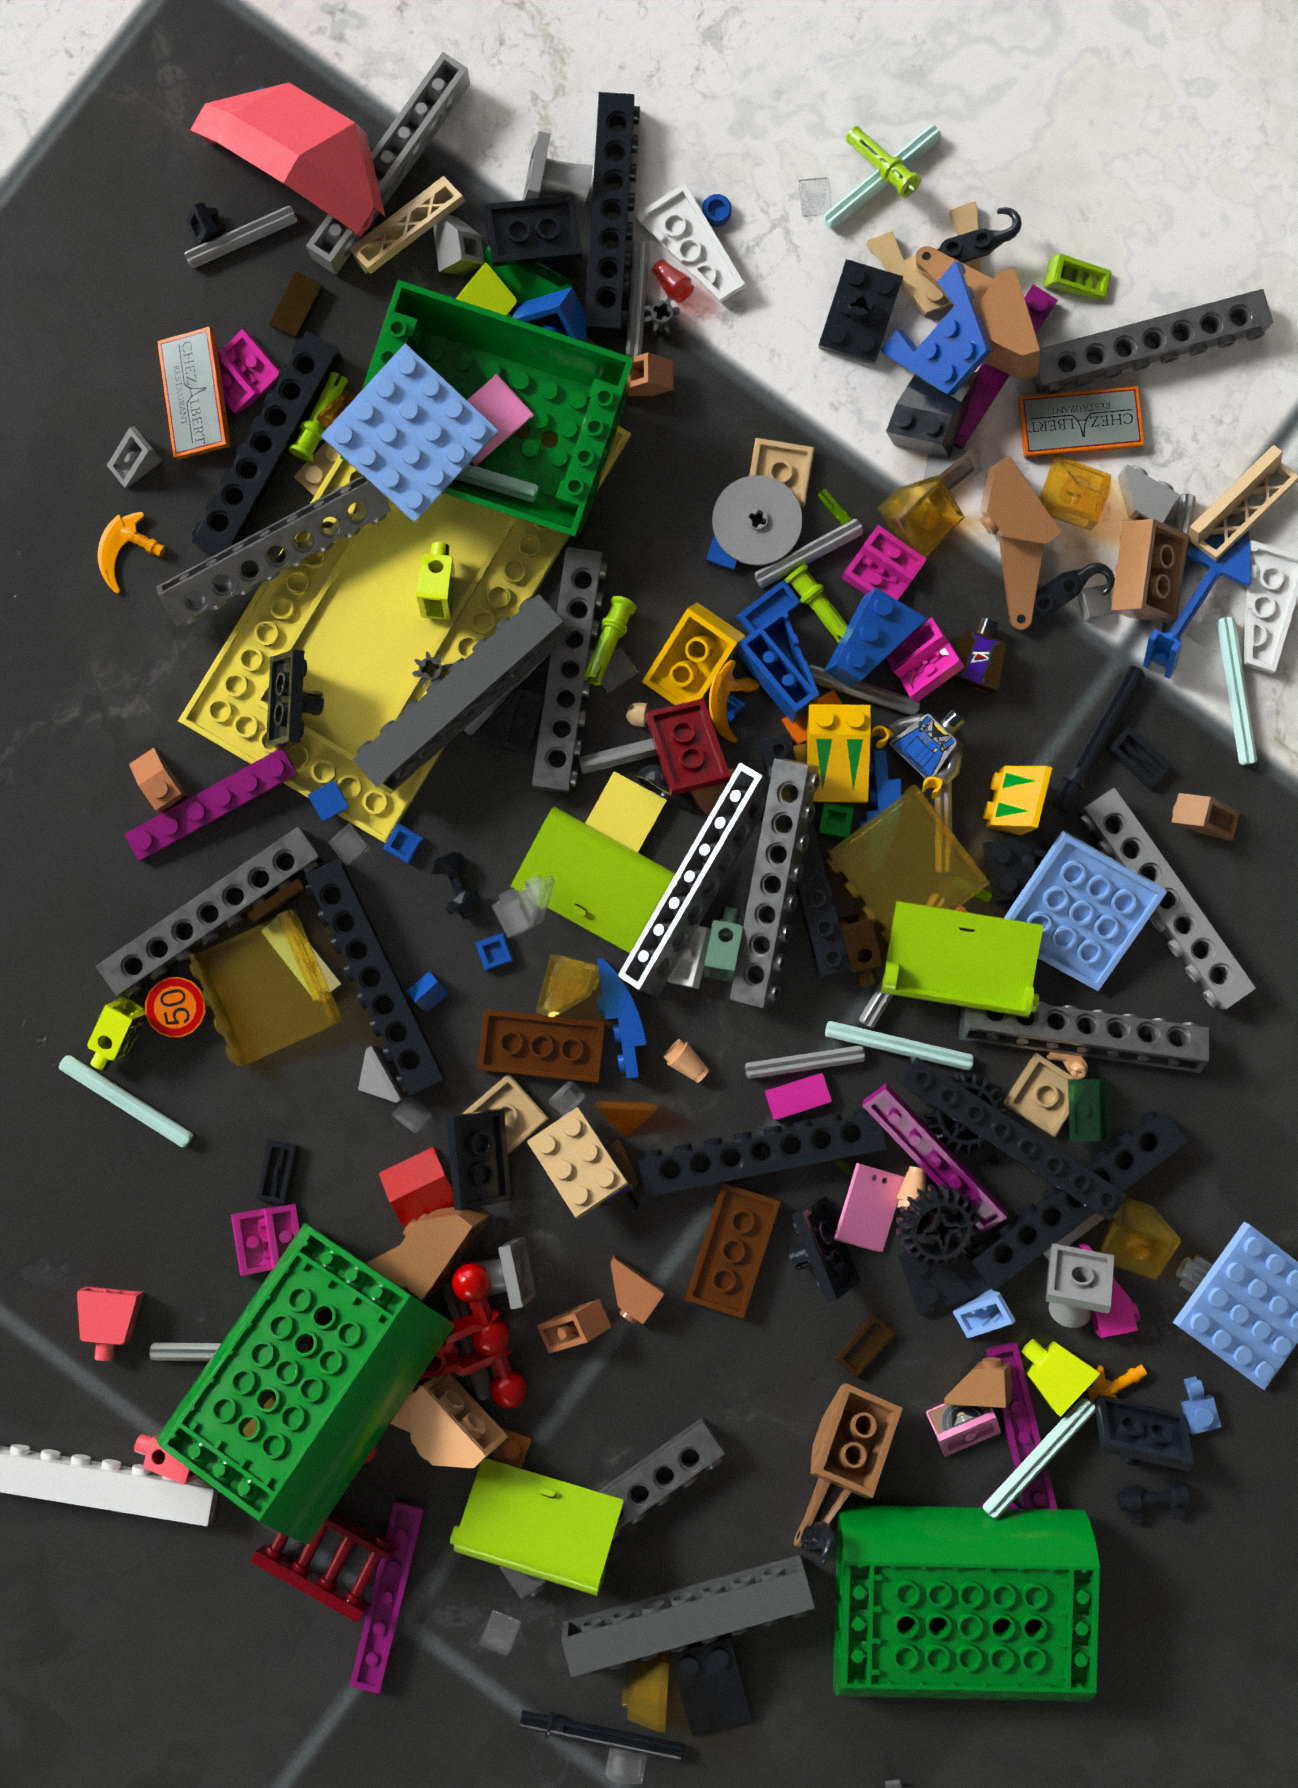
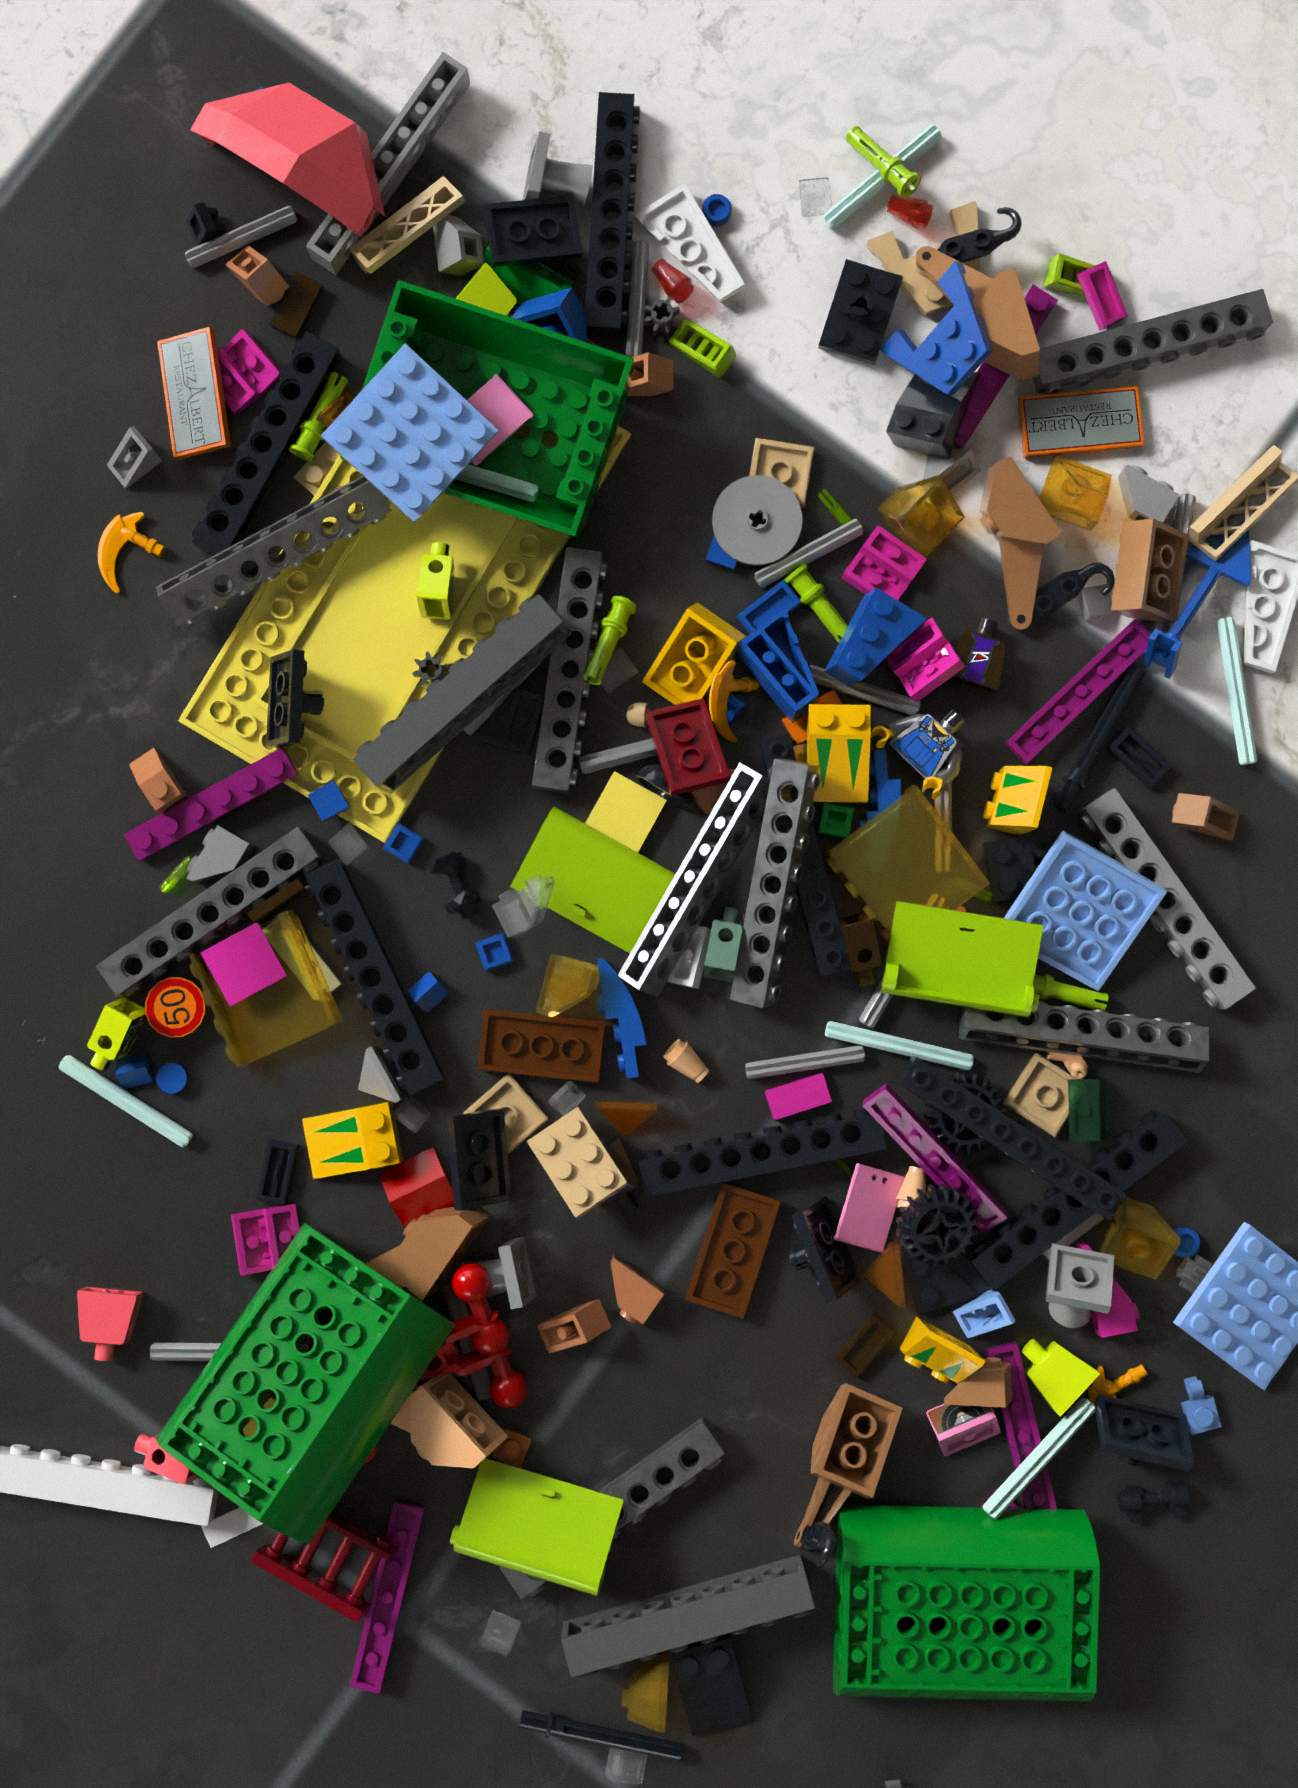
none -> blue slope [115,1052,154,1089]
none -> blue tile [156,1063,189,1094]
none -> clear neon green pin [159,856,191,893]
none -> light grey slope [187,825,254,883]
none -> dark pink slope [200,922,287,1006]
none -> white sticker [201,1507,263,1548]
none -> nougat slope [225,245,289,307]
none -> yellow slope [302,1101,404,1179]
none -> lime slope [668,317,736,378]
none -> clear orange slope [863,1241,905,1307]
none -> clear red cone [887,195,933,229]
none -> yellow slope [899,1316,985,1384]
none -> magenta plate [1004,618,1151,765]
none -> lime pin [1033,974,1108,1010]
none -> dark pink tile [1077,261,1129,330]
none -> blue tile [1168,1227,1201,1258]

